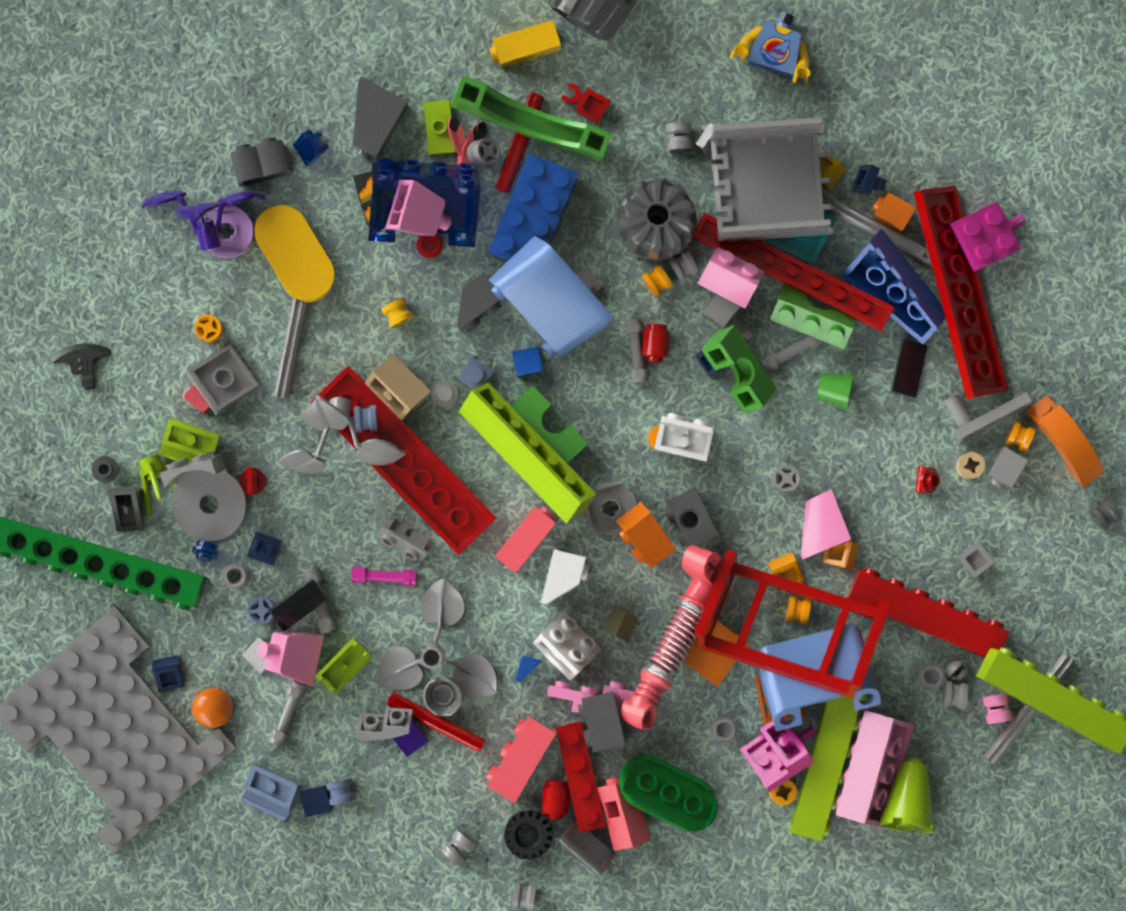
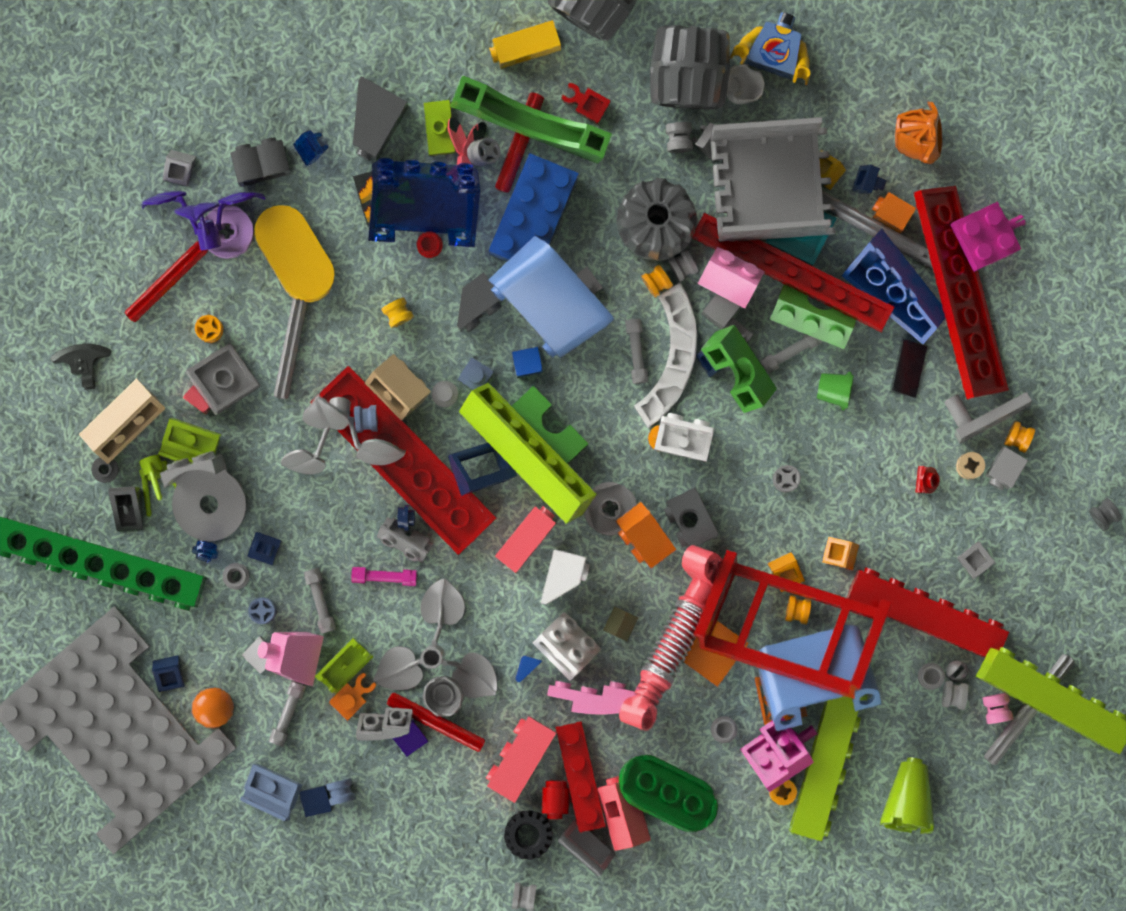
red plate [239,467,266,495] -> none
black slope [268,578,327,632] -> none
bright pink torso [385,180,451,236] -> none
light grey wheel [441,829,478,867] -> none
dark grey brick [578,691,626,752] -> none
red brick [642,324,670,363] -> none
bright pink slope [801,490,851,560] -> none
bright pink slope [836,710,915,828] -> none
orange arch [1025,395,1105,488] -> none
none -> tan brick [79,378,166,464]
none -> red axle [125,241,208,322]
none -> light grey slope [163,150,196,187]
none -> orange plate [329,673,377,721]
none -> dark blue plate [397,505,415,531]
none -> dark blue tile [448,442,517,496]
none -> white tile [634,282,697,428]
none -> dark grey wheel [650,25,730,110]
none -> white hair [726,64,765,105]
none -> orange piece [895,102,942,164]

